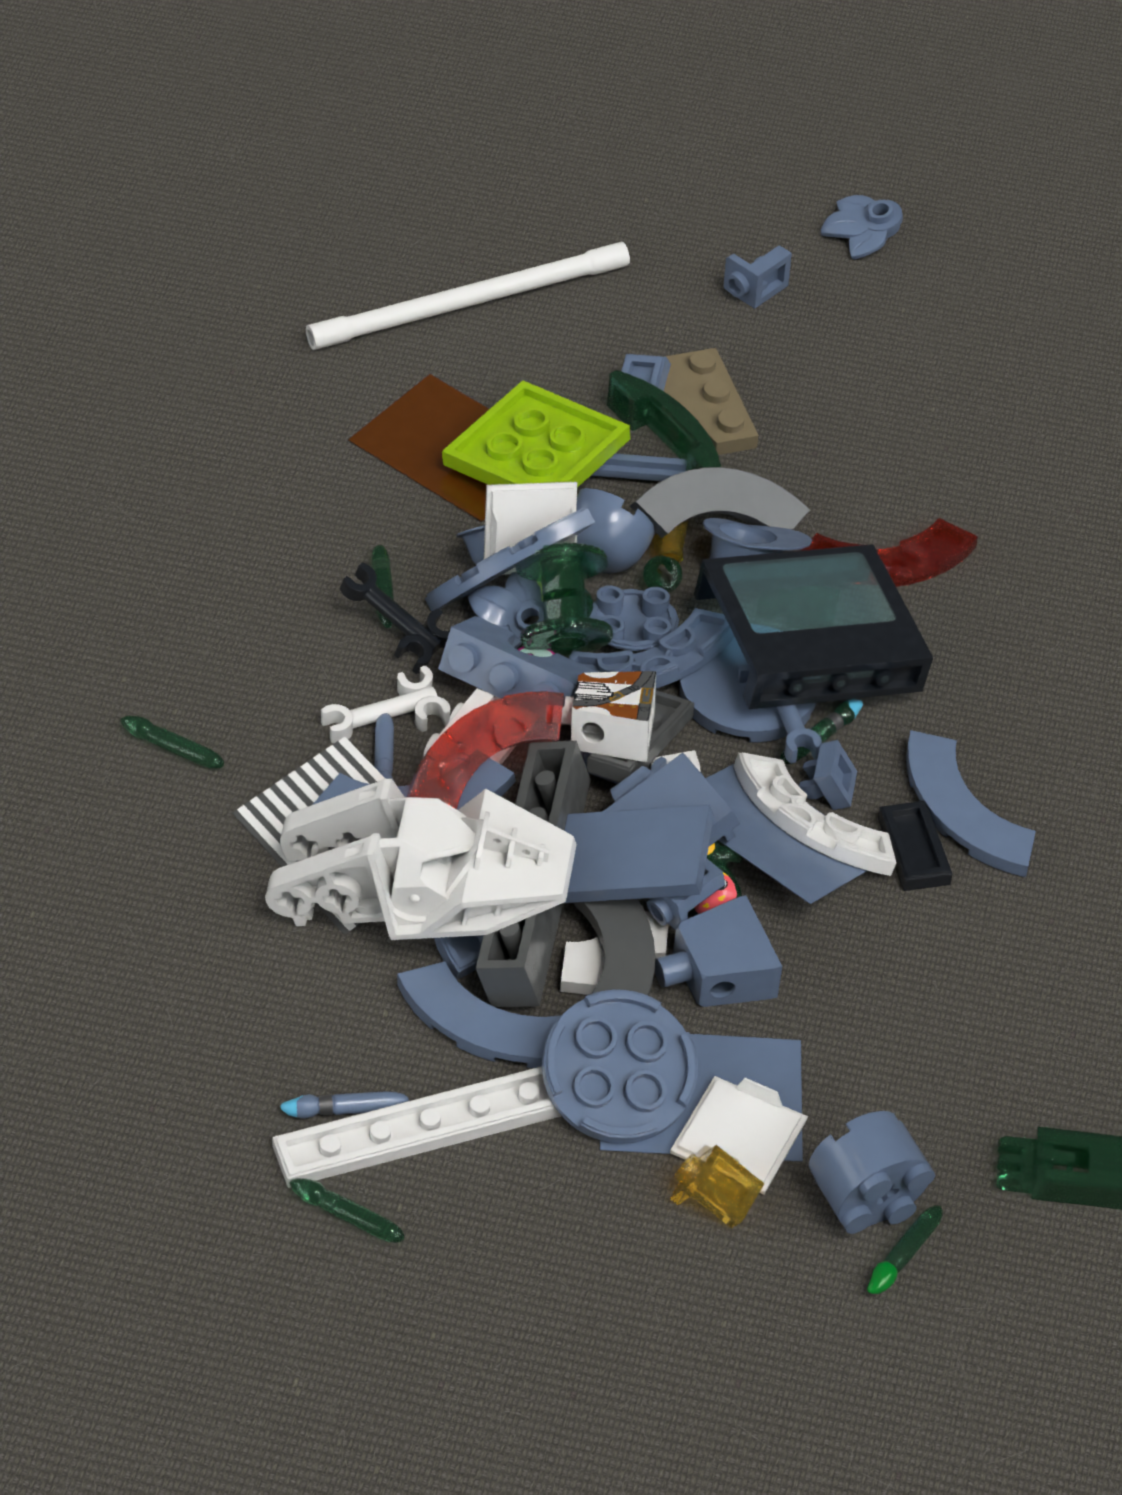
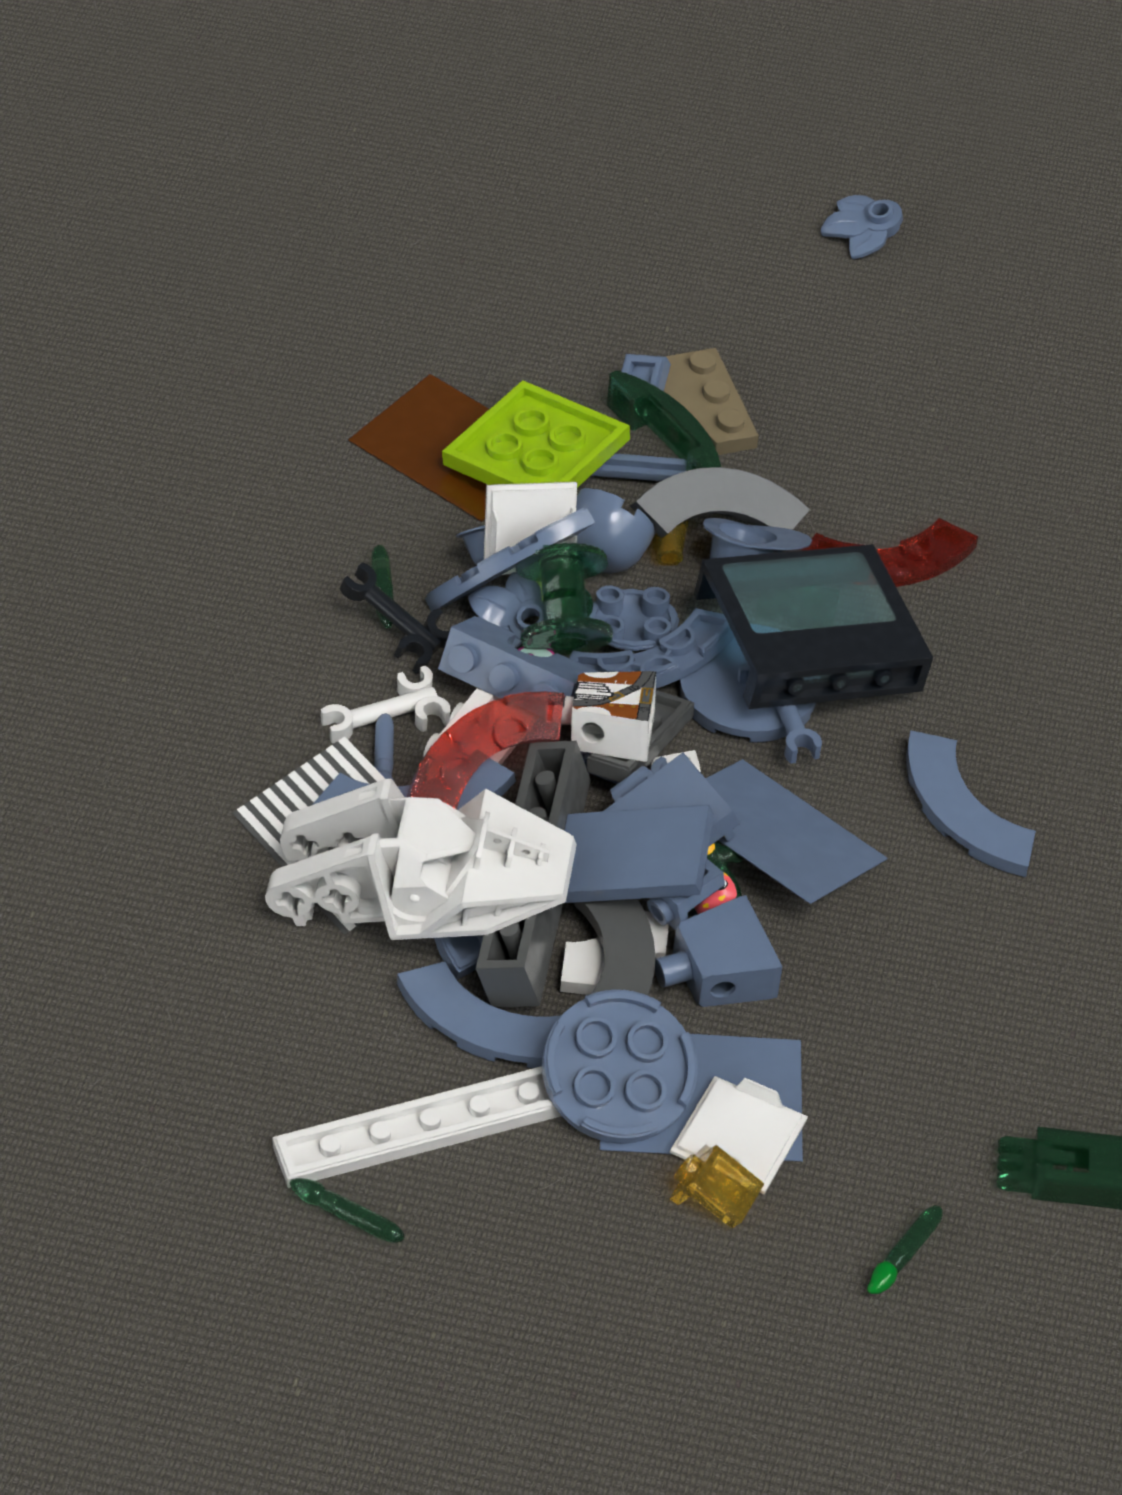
clear green piece [120,715,224,769] -> none
sand blue piece [281,1091,410,1119] -> none
white piece [306,242,630,350] -> none
clear green hinge [643,555,683,592] -> none
sand blue bracket [723,245,792,309] -> none
white tile [734,752,896,876] -> none
clear green piece [780,699,863,765] -> none
sand blue tile [799,740,857,810] -> none
sand blue brick [808,1111,935,1234] -> none
black tile [878,801,953,891] -> none

